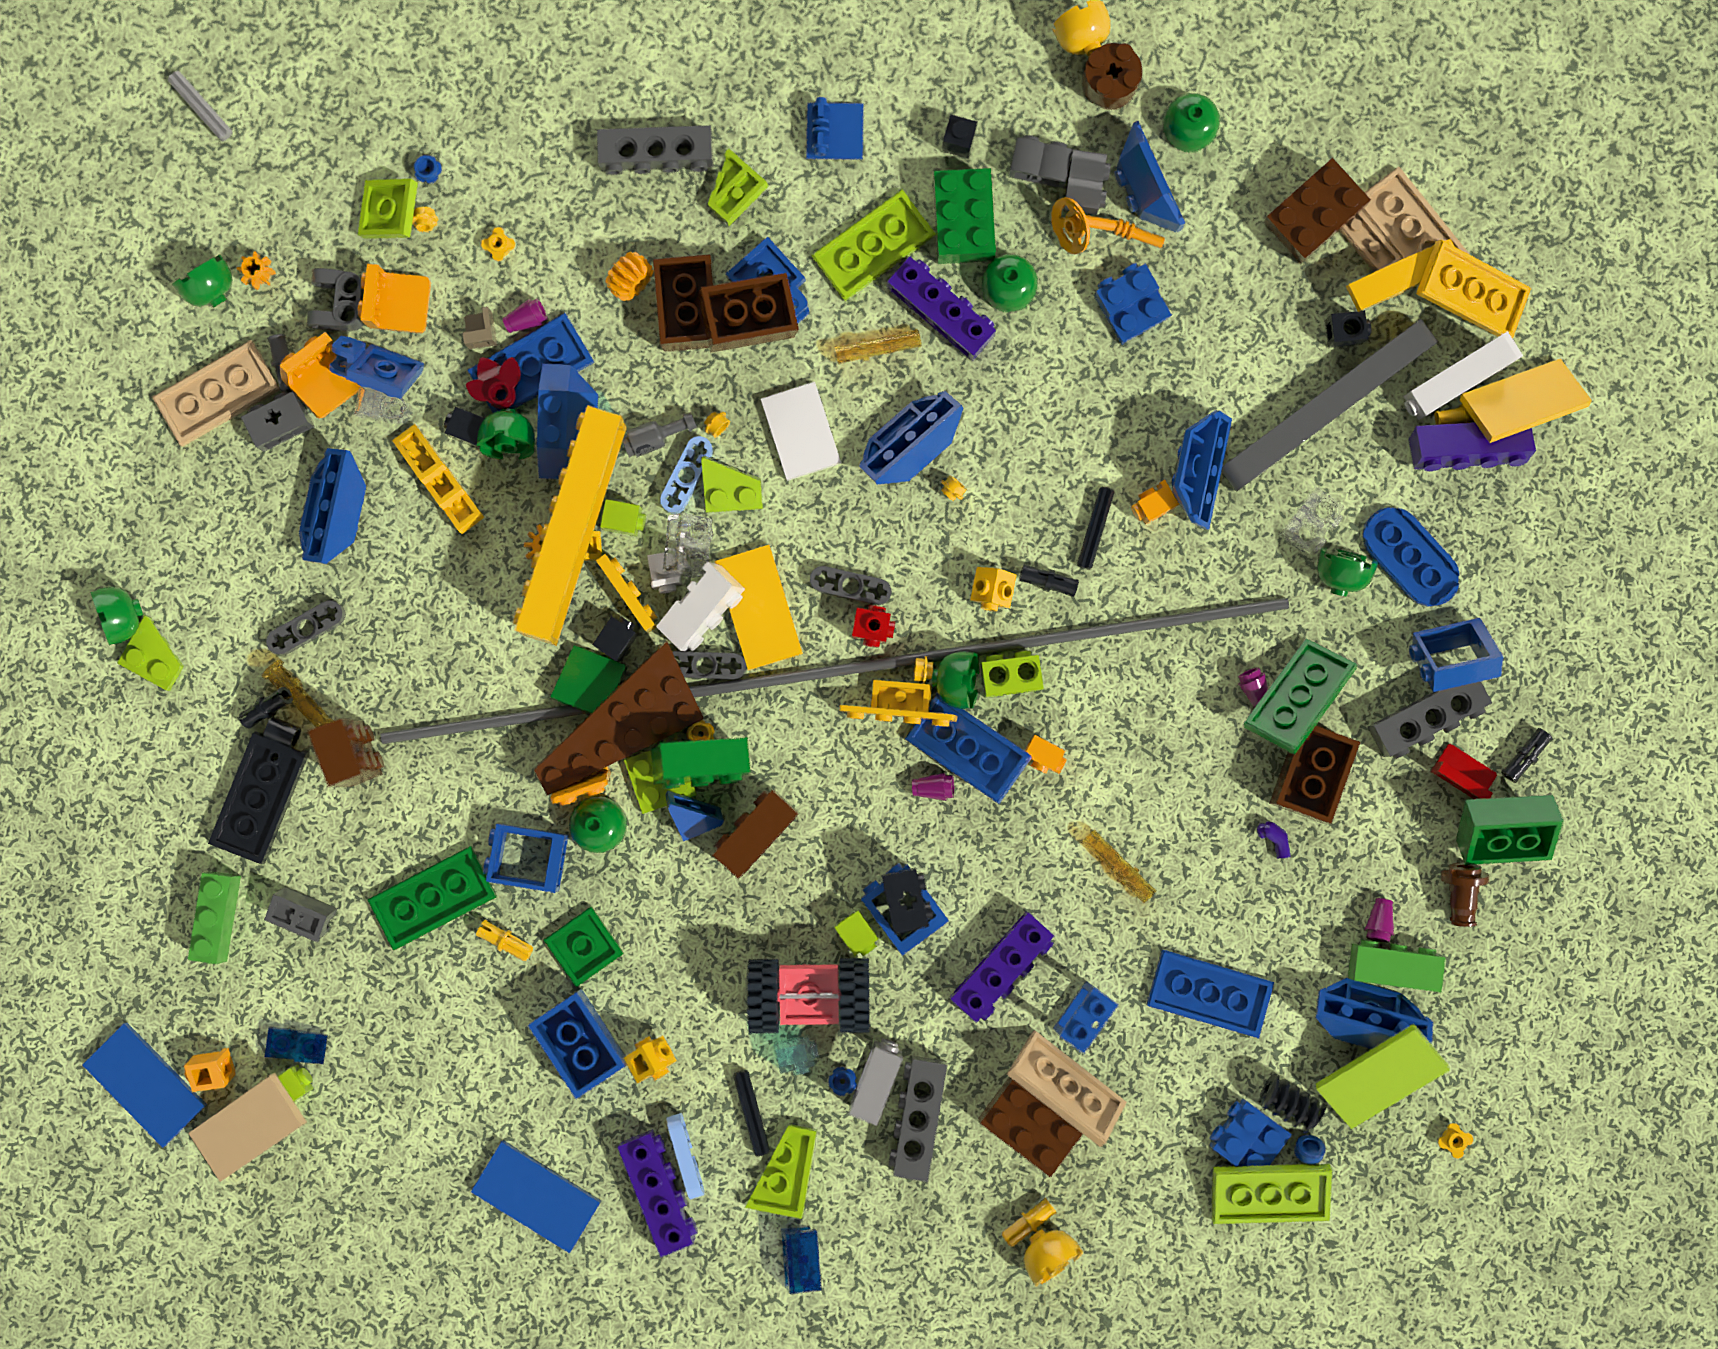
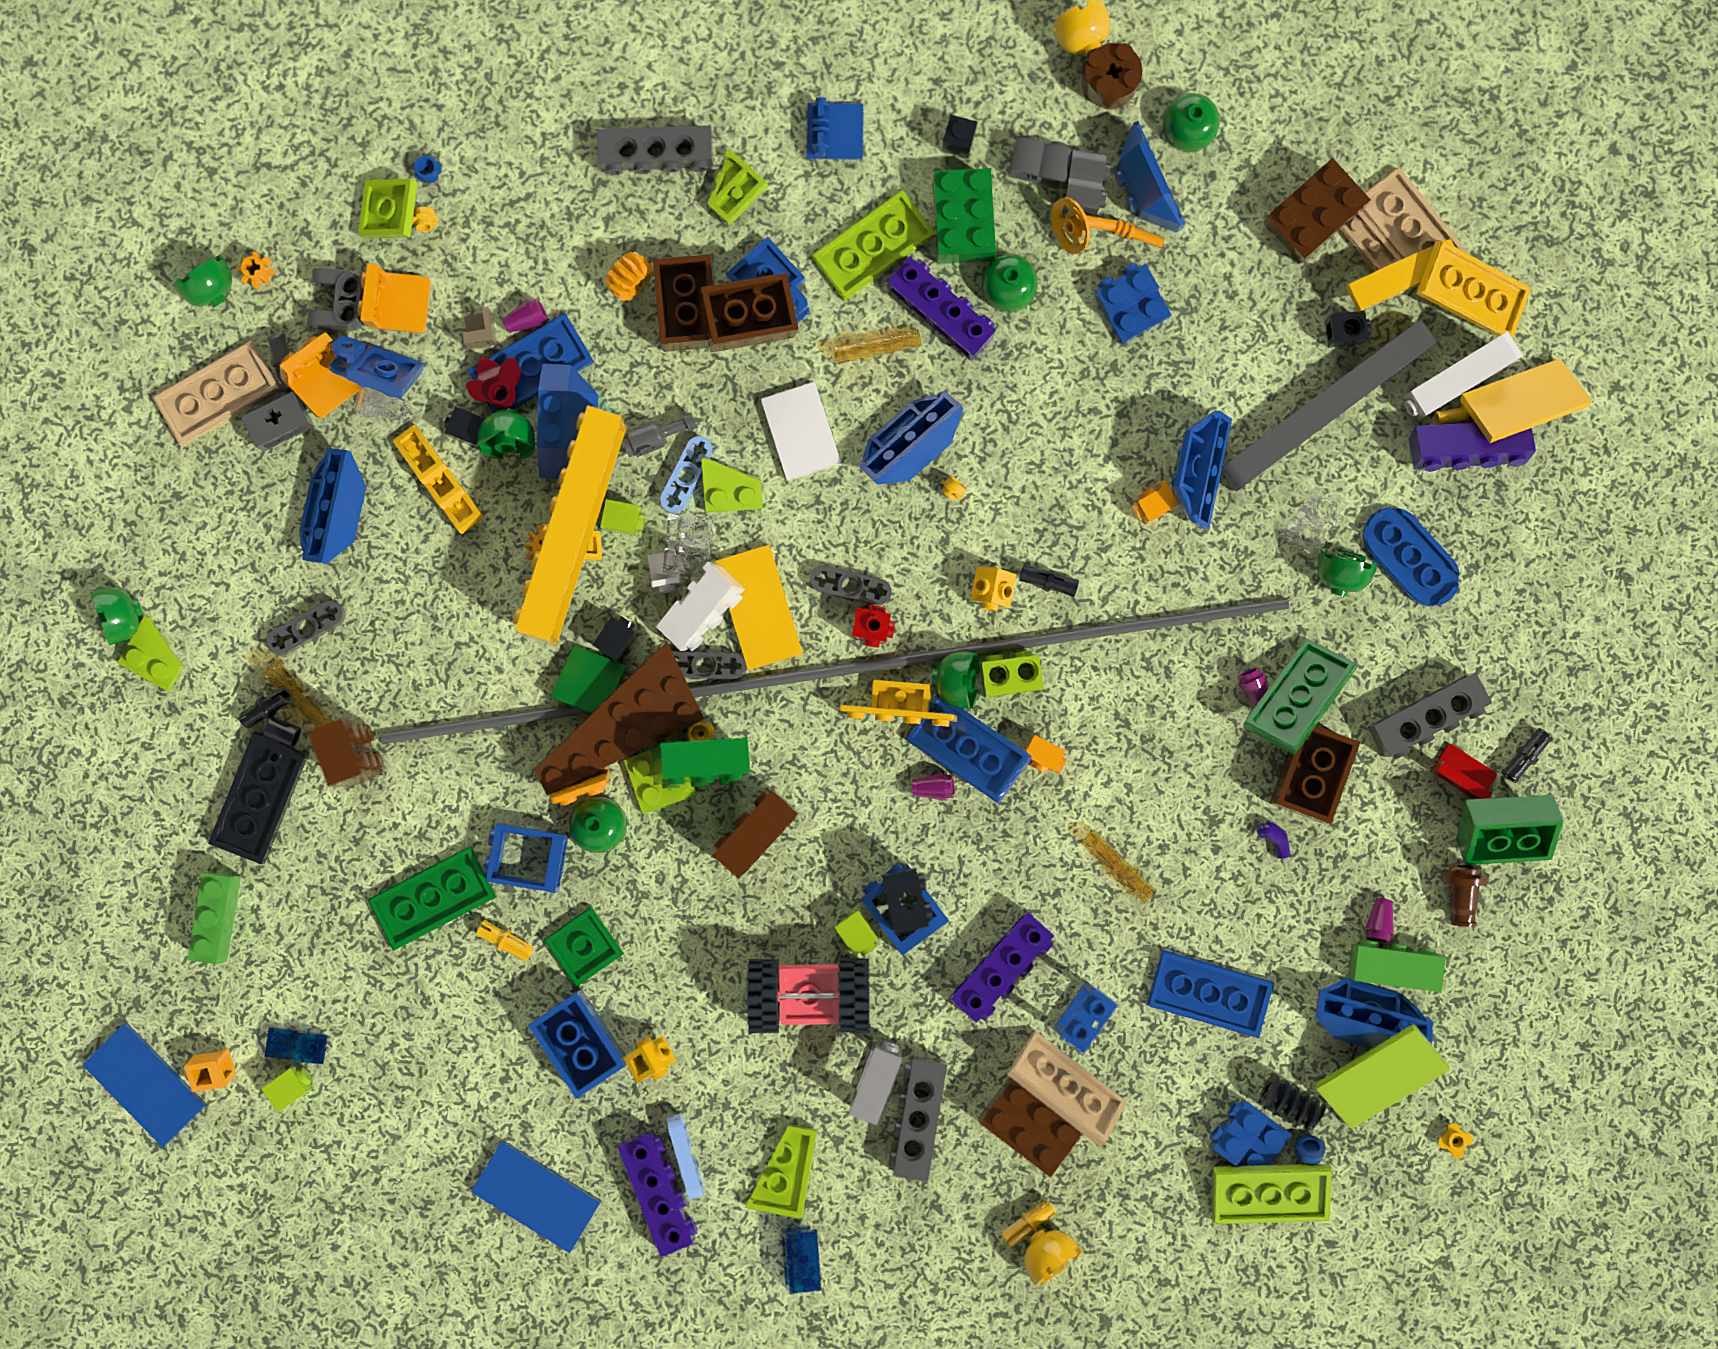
light grey axle [168,71,232,141] -> none
tan tile [188,1073,307,1182] -> none
dark grey hinge [264,887,338,942] -> none
yellow plate [481,227,515,261] -> none
yellow plate [596,554,658,633] -> none
blue slope [665,790,724,842] -> none
yellow plate [704,411,730,438] -> none
black axle [733,1070,770,1157] -> none
clear light blue brick [774,1034,819,1075] -> none
blue plate [828,1067,856,1096] -> none
yellow plate [914,656,933,684] -> none
black axle [1077,487,1114,570] -> none
blue window [1409,618,1503,692] -> none

